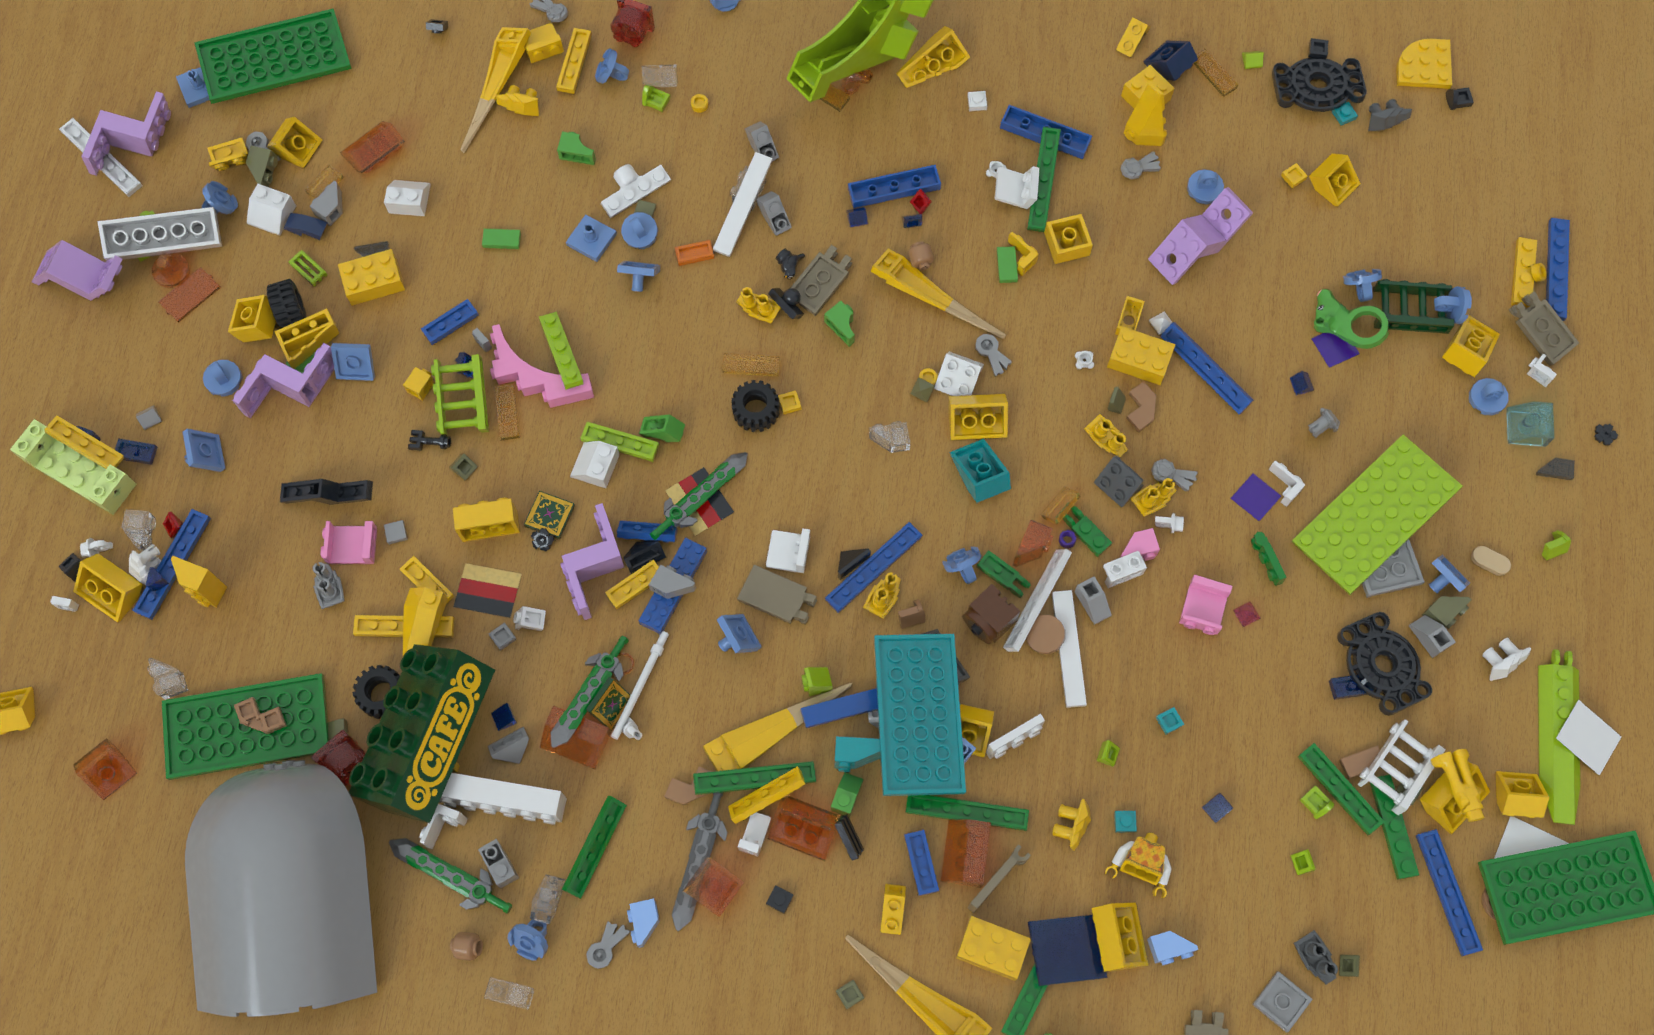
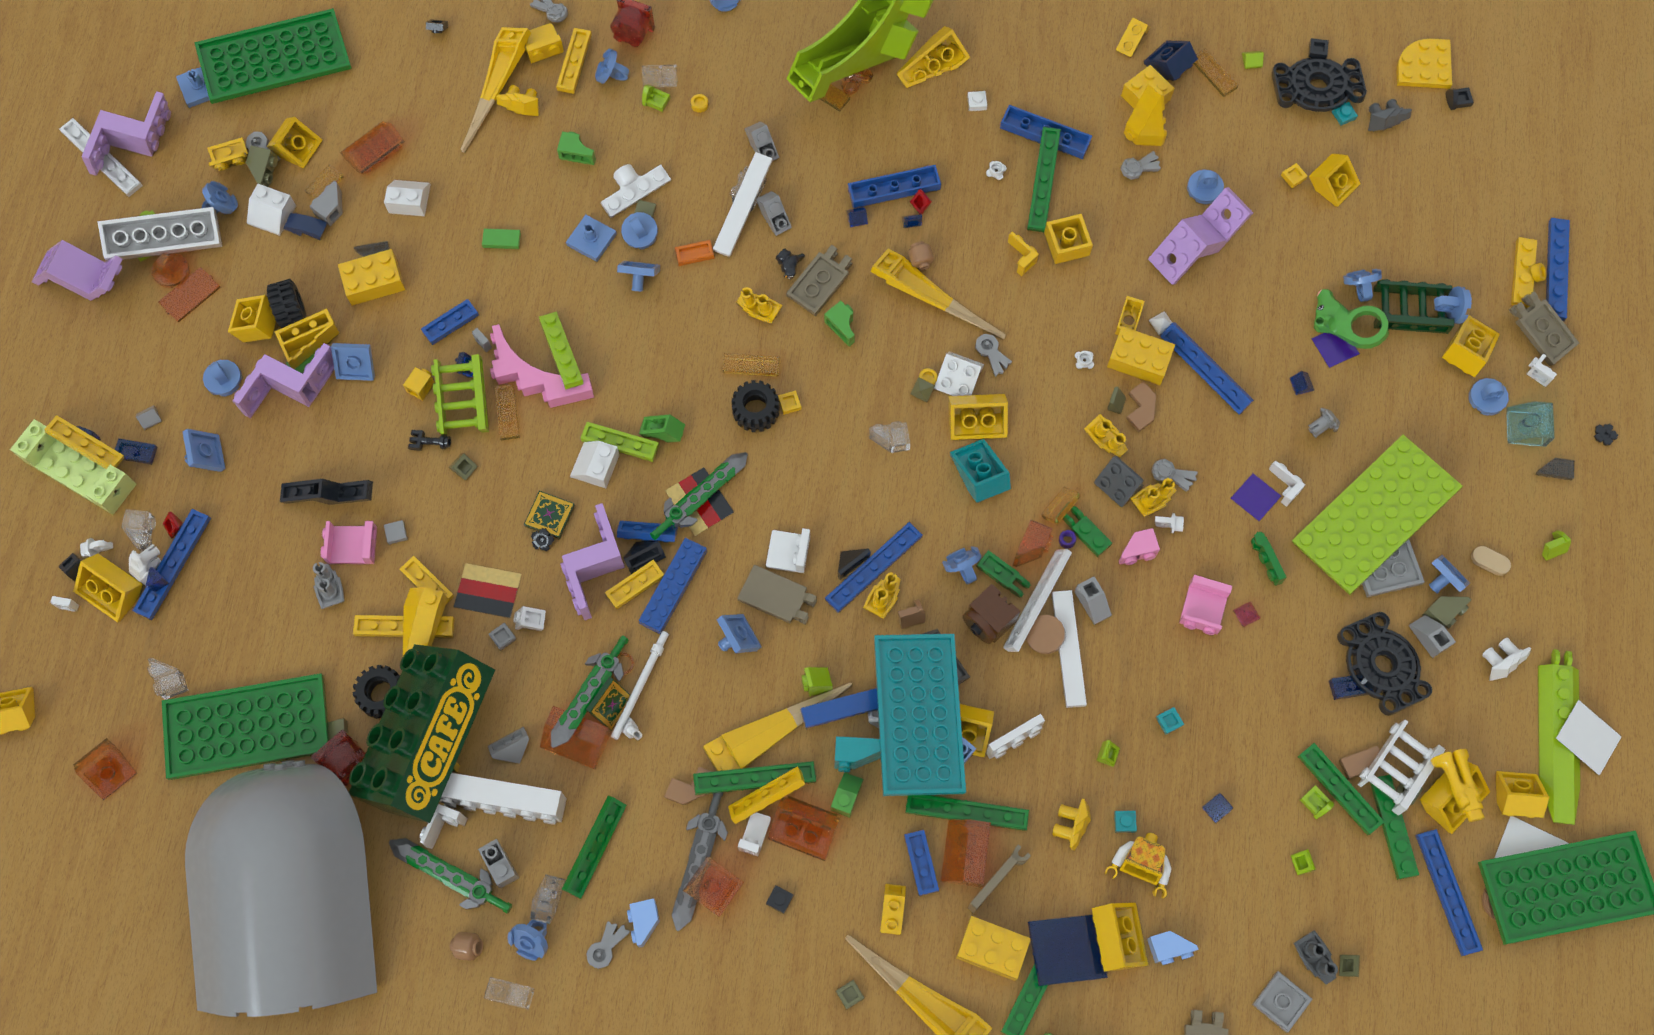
yellow slope [171,556,227,608] -> none
medium nougat tile [234,697,287,734] -> none
lime tile [288,250,328,287] -> none
yellow brick [453,497,520,542] -> none
clear blue slope [491,703,517,731] -> none
light grey slope [649,565,696,599] -> none
black tile [768,288,804,319] -> none
black tile [835,814,864,860] -> none
white bracket [995,166,1039,209] -> none
bright green tile [996,246,1018,283] -> none
white bracket [1103,551,1147,588] -> none

